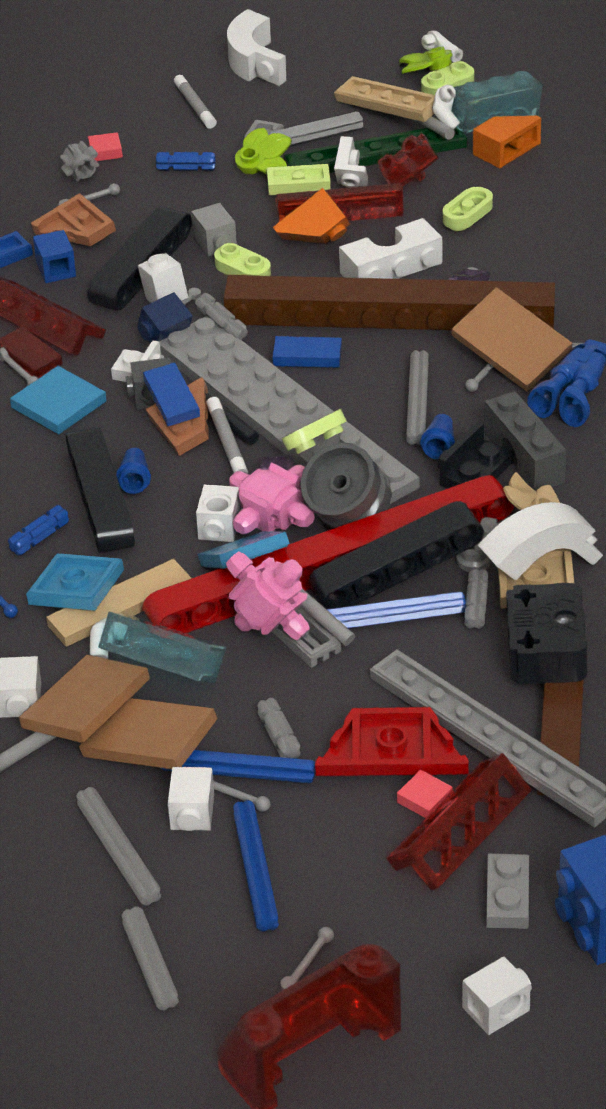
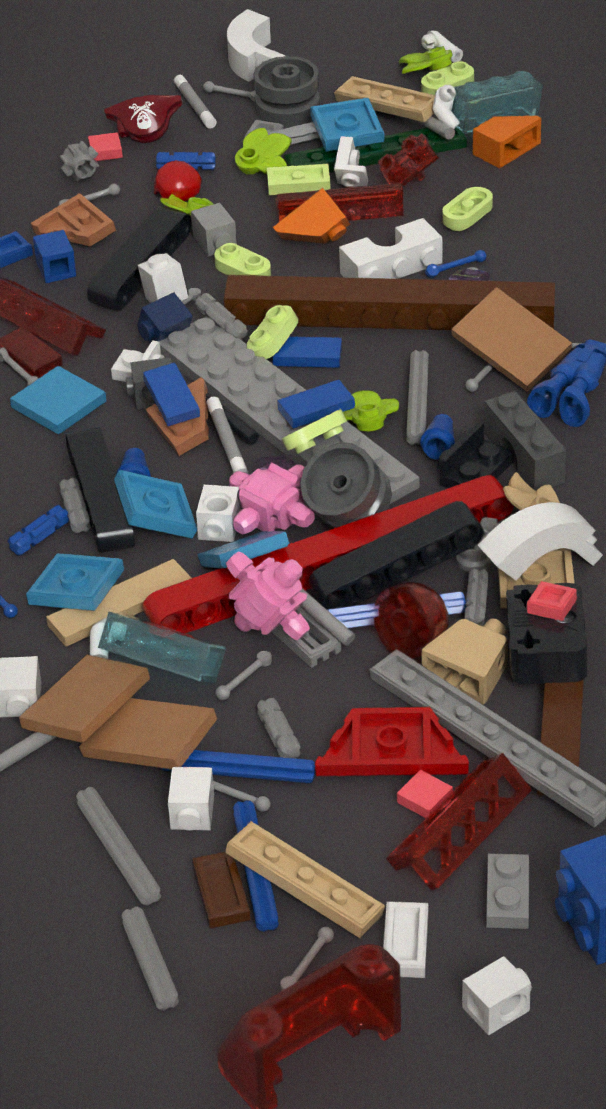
none -> light grey axle [59,478,91,533]
none -> dark red hat [104,95,183,143]
none -> dark azure tile [114,470,198,539]
none -> red hair [154,160,202,201]
none -> lime plate [160,194,213,216]
none -> reddish brown tile [192,852,250,928]
none -> light grey hinge [203,81,256,102]
none -> light grey hinge [215,651,272,700]
none -> tan tile [225,821,385,938]
none -> yellowish green plate [247,305,298,359]
none -> dark grey wheel [253,56,320,127]
none -> blue tile [277,380,355,429]
none -> dark azure tile [310,98,385,151]
none -> lime plate [343,390,400,431]
none -> clear red cylinder [374,582,449,659]
none -> white tile [382,902,428,978]
none -> tan torso [422,619,508,705]
none -> blue hinge [425,250,487,278]
none -> coral tile [527,581,577,621]

